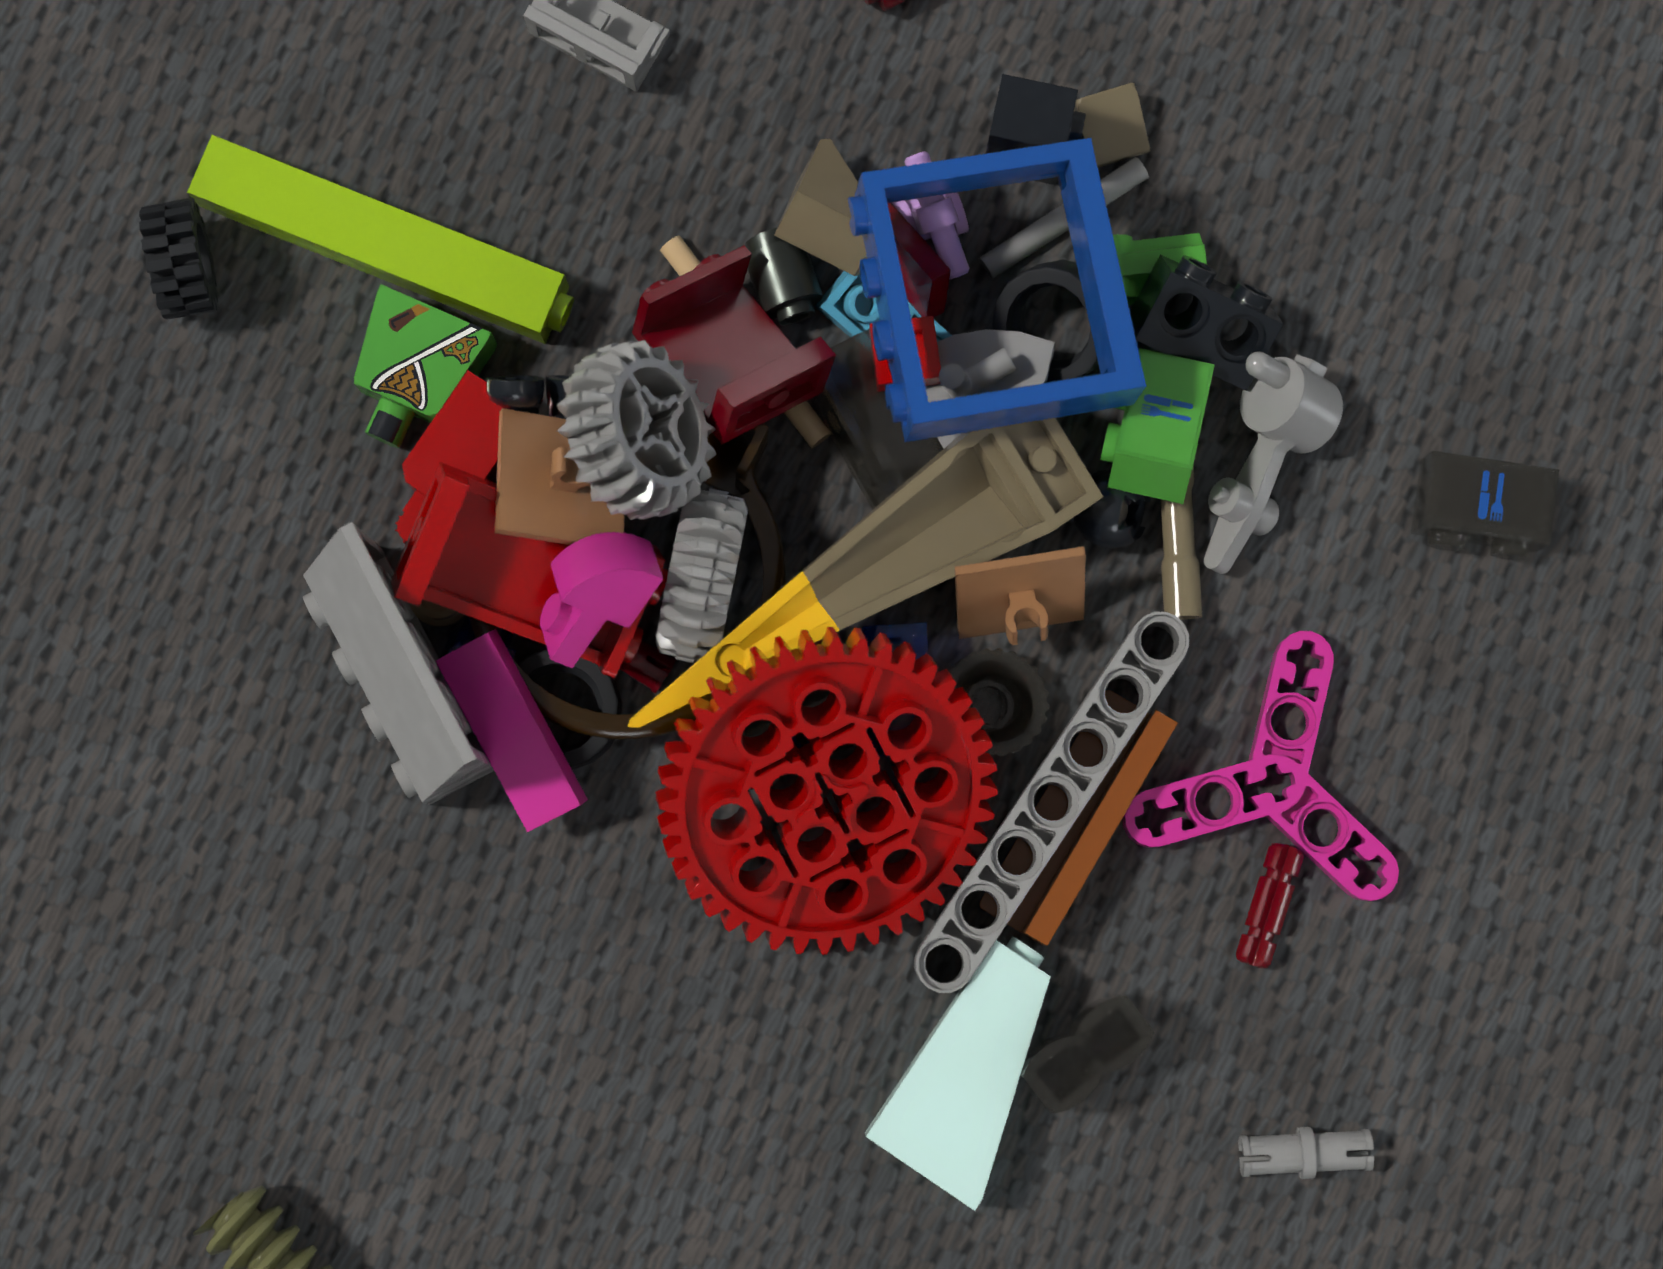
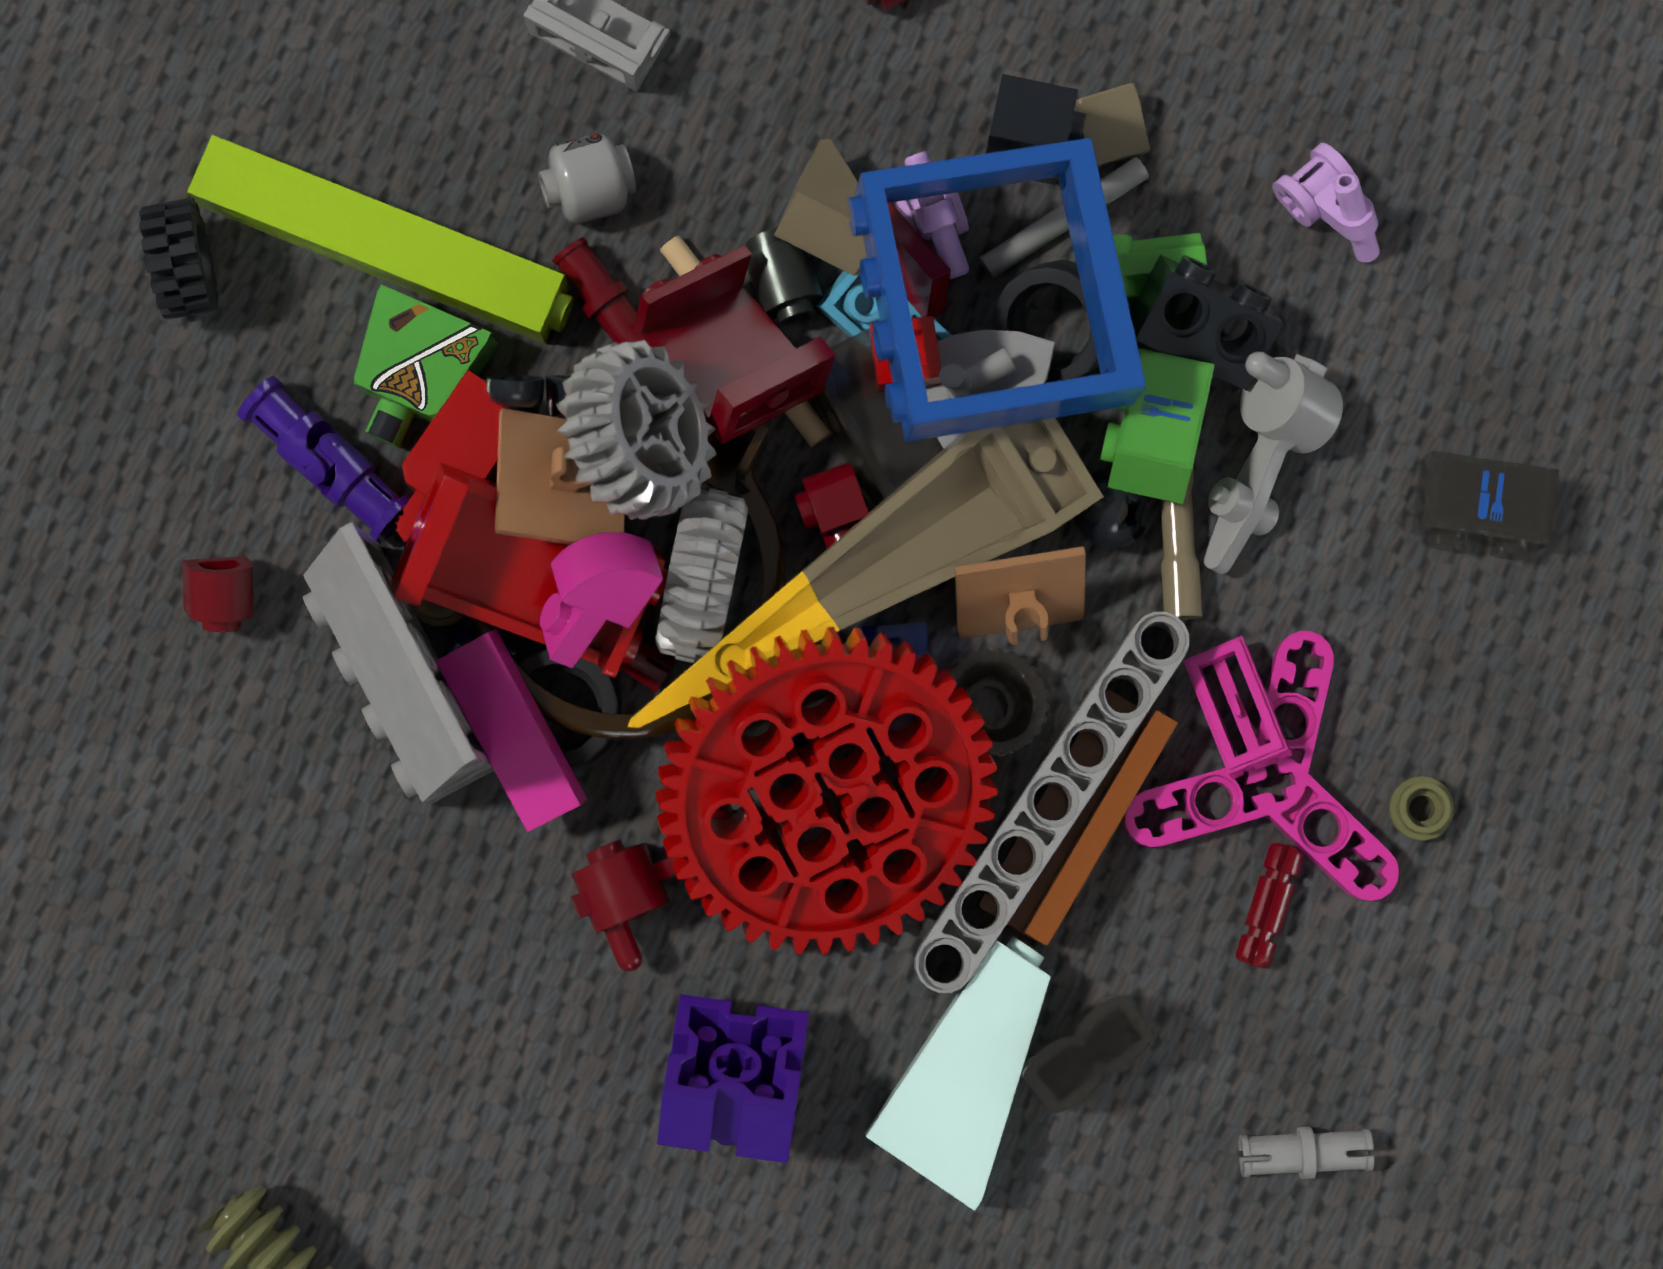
none -> dark red plate [182,556,254,632]
none -> dark purple piece [237,376,410,544]
none -> light grey head [538,134,636,224]
none -> dark red pin [552,237,638,345]
none -> dark red piece [570,807,778,972]
none -> dark purple brick [657,994,809,1163]
none -> dark red plate [794,462,869,549]
none -> dark pink tile [1183,636,1292,780]
none -> lavender piece [1272,143,1380,263]
none -> olive plate [1389,776,1454,841]

